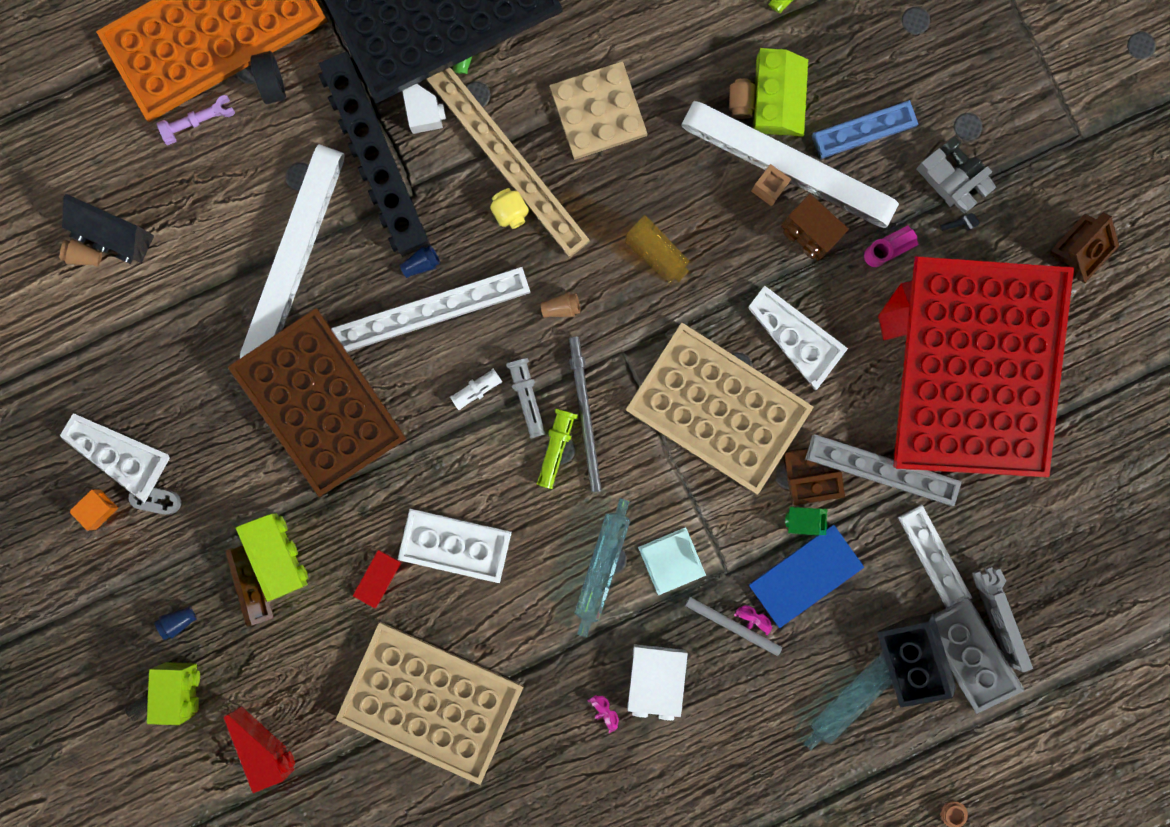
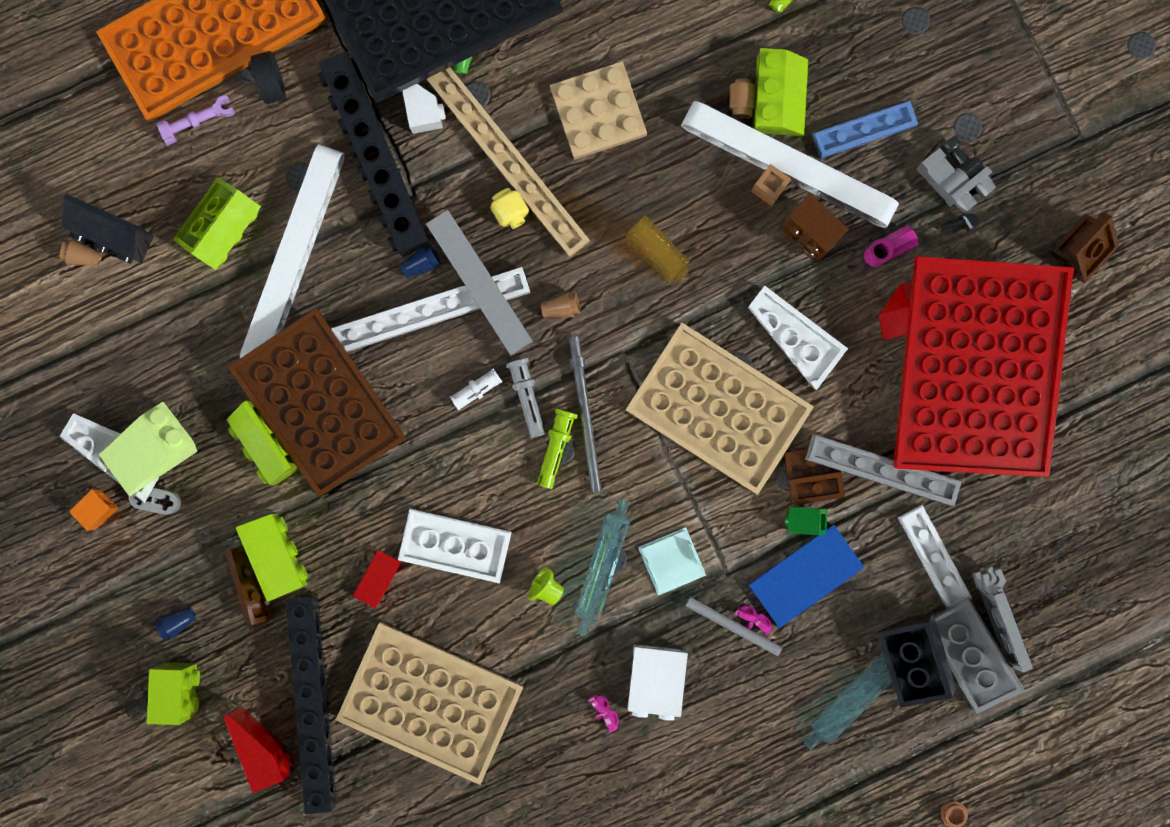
none -> yellowish green slope [99,402,198,497]
none -> lime slope [172,177,261,270]
none -> lime slope [227,400,299,485]
none -> black brick [286,595,337,814]
none -> light grey tile [426,210,533,356]
none -> lime piece [527,567,564,606]

